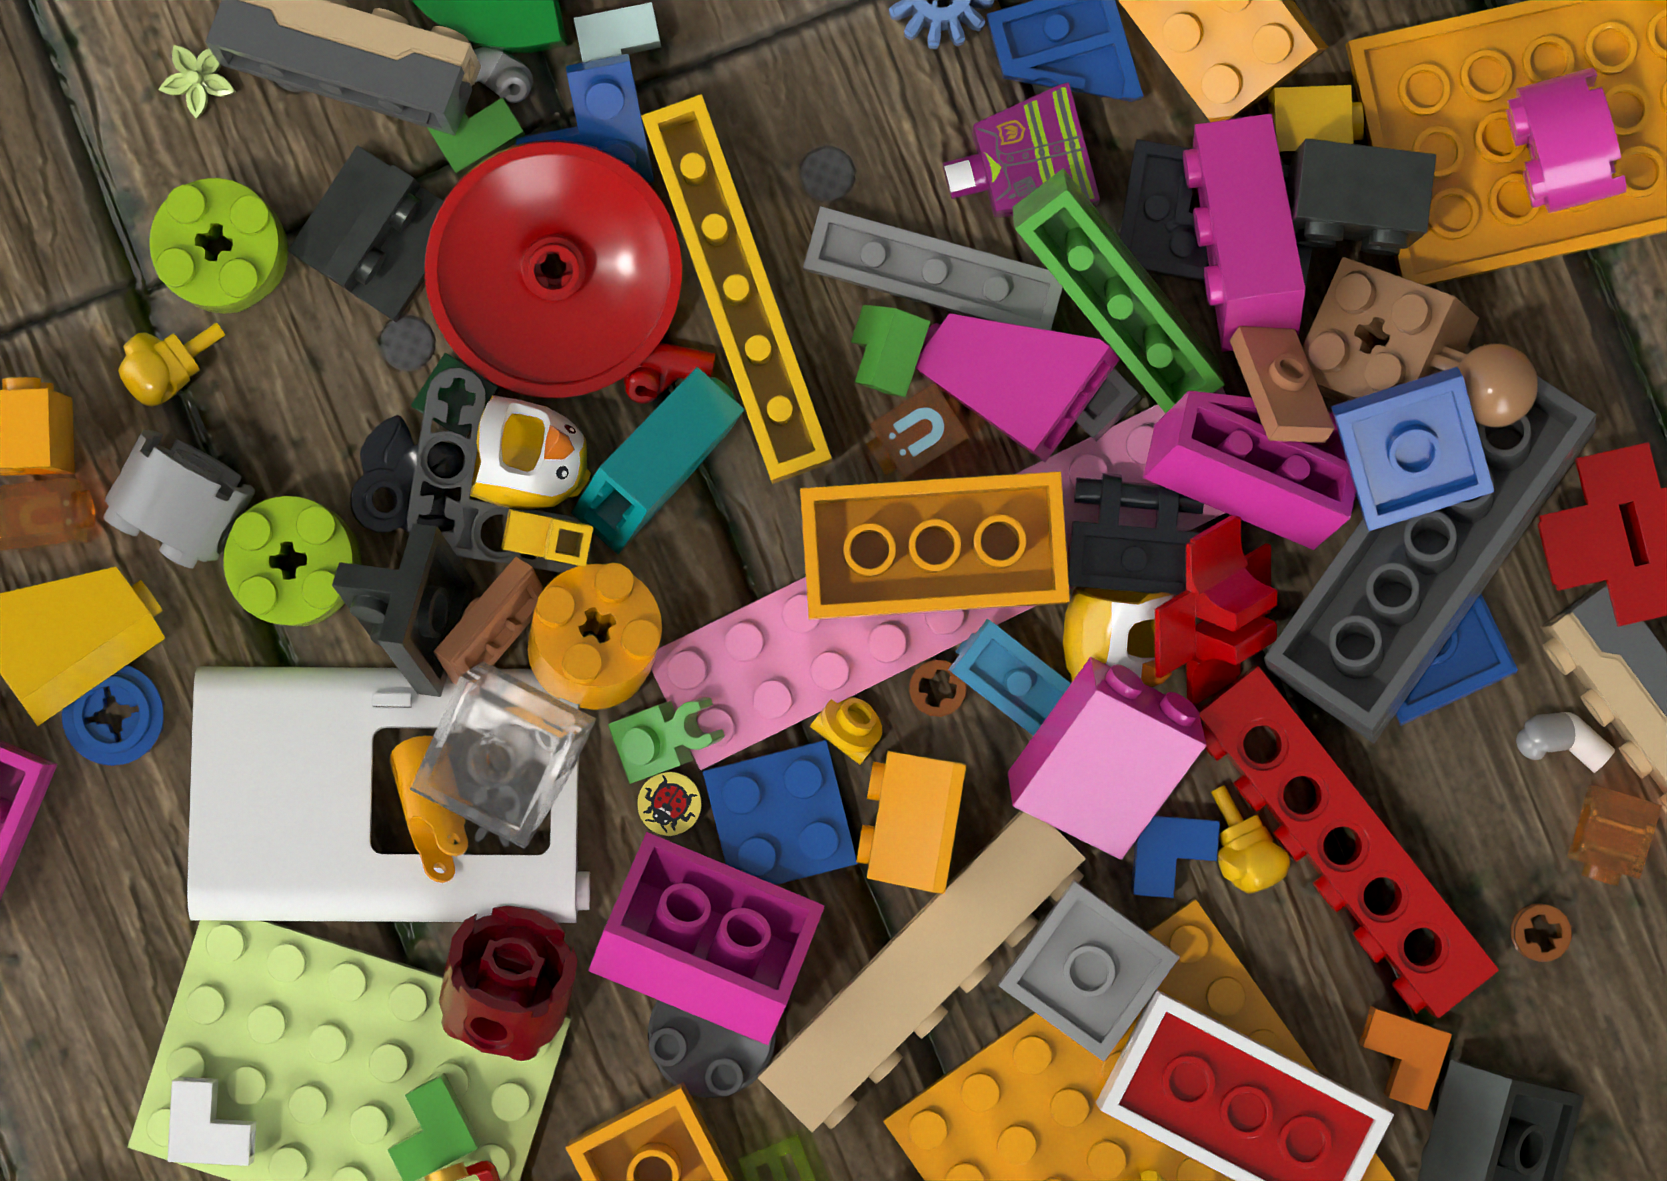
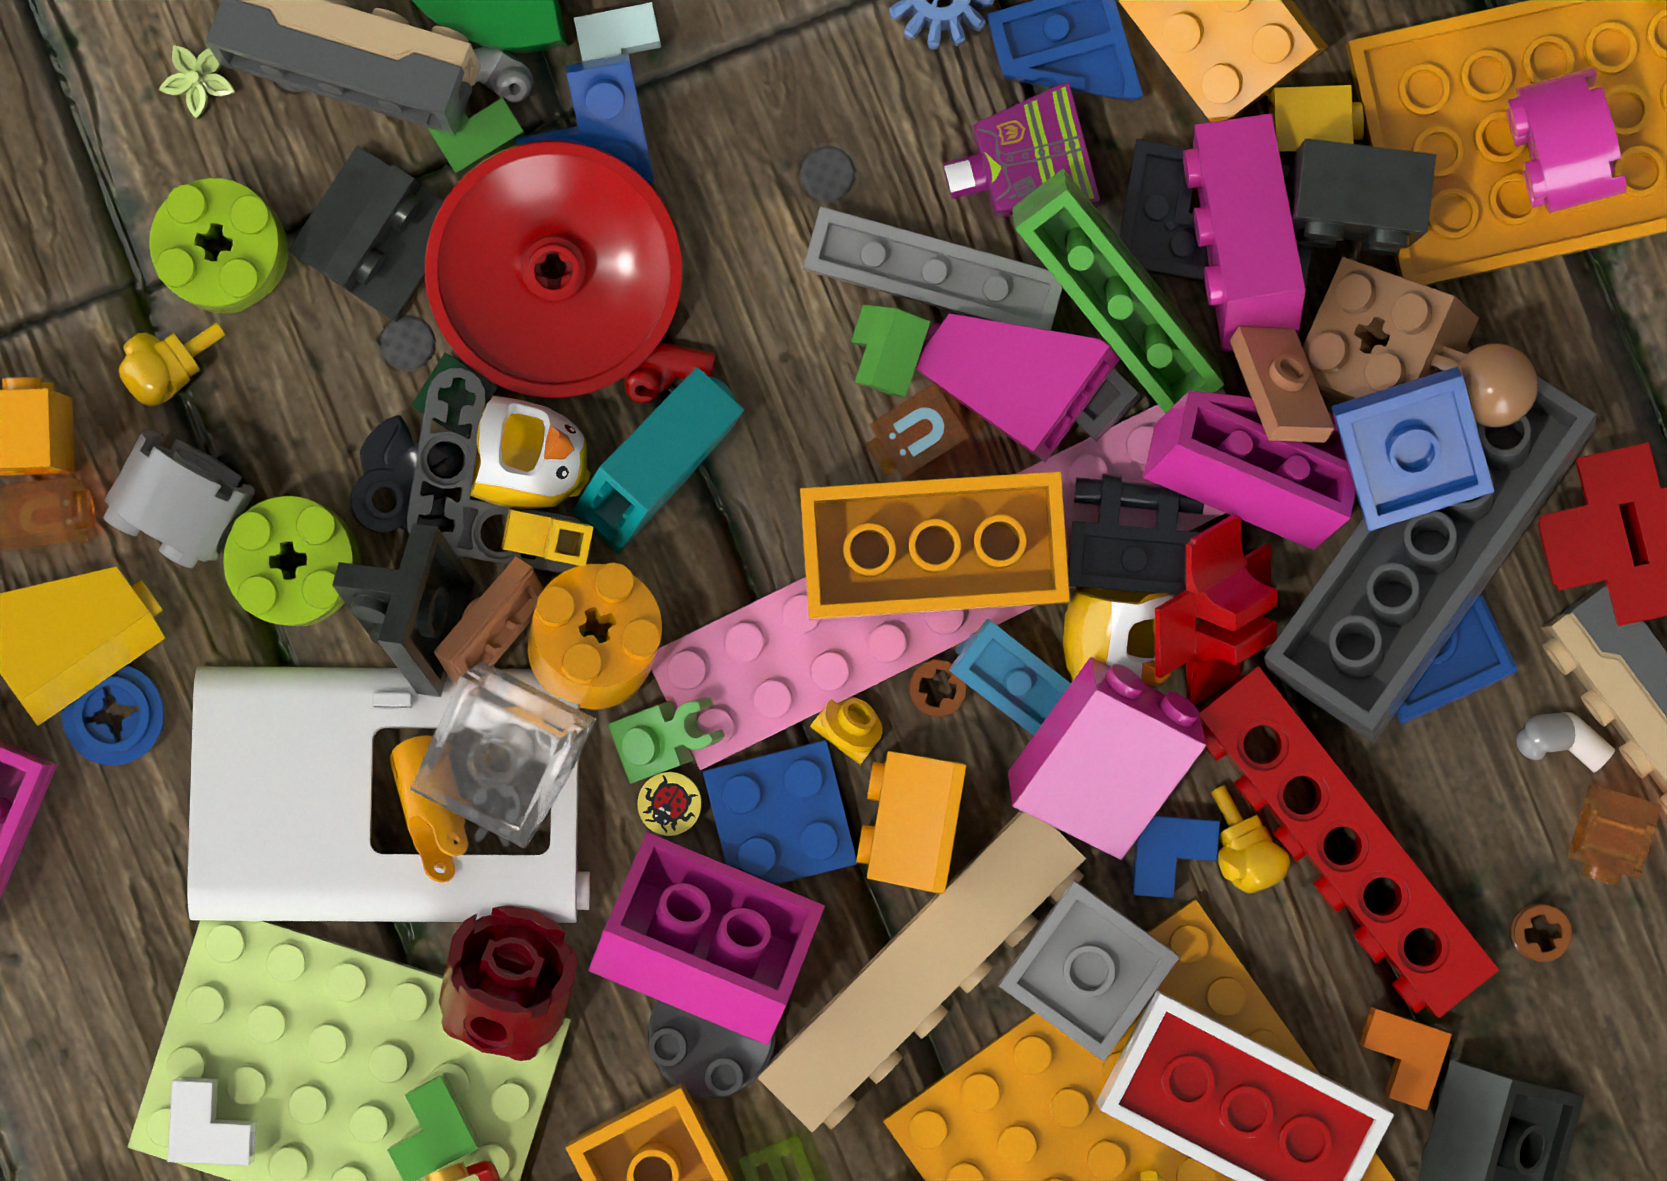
yellow brick [641,94,832,484] -> none

